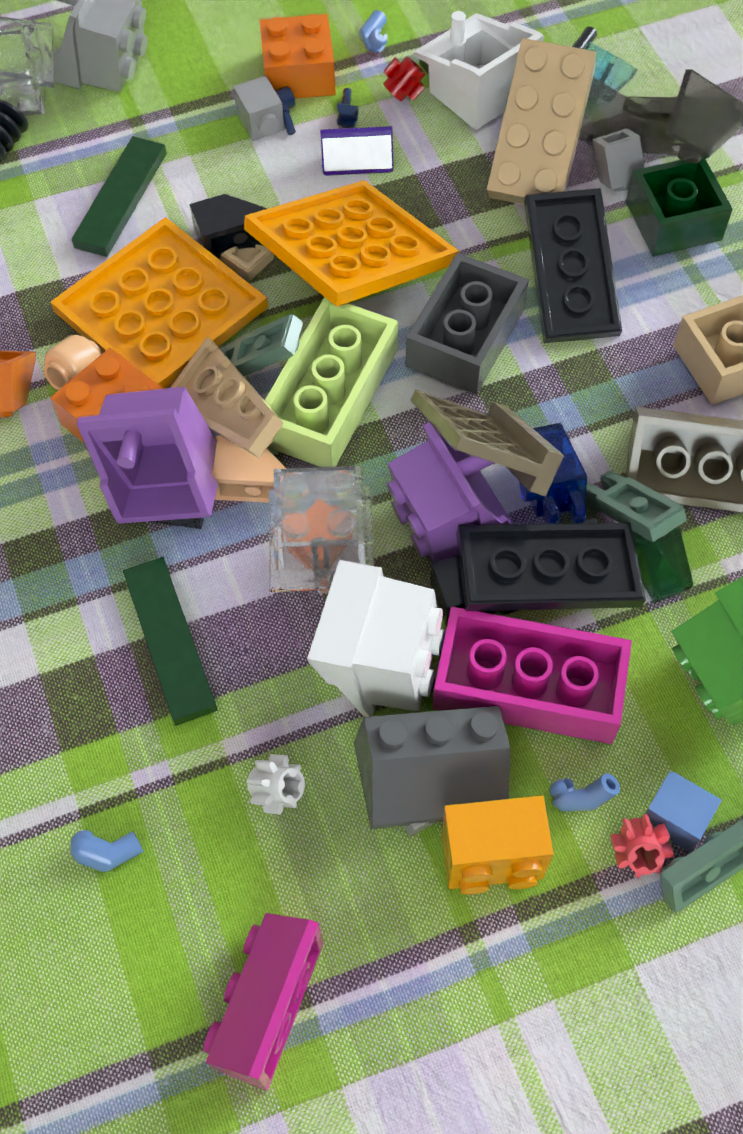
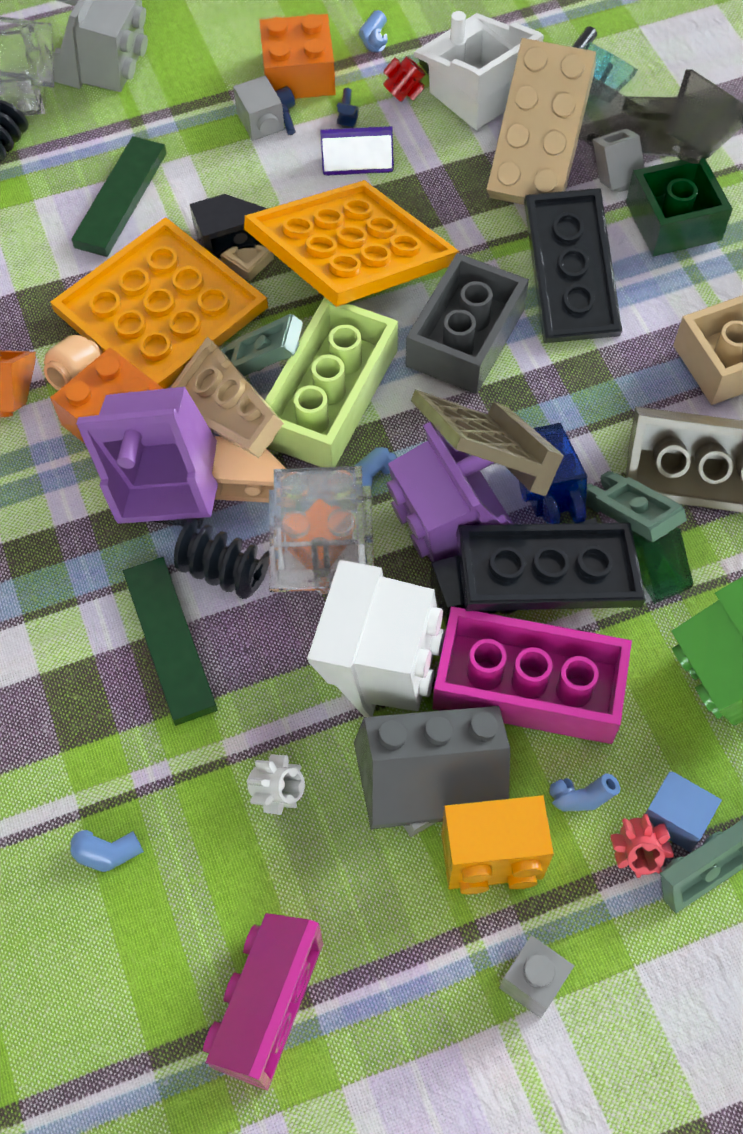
none -> black piece [174,518,270,599]
none -> medium blue arm [349,447,397,502]
none -> light grey brick [499,935,575,1018]

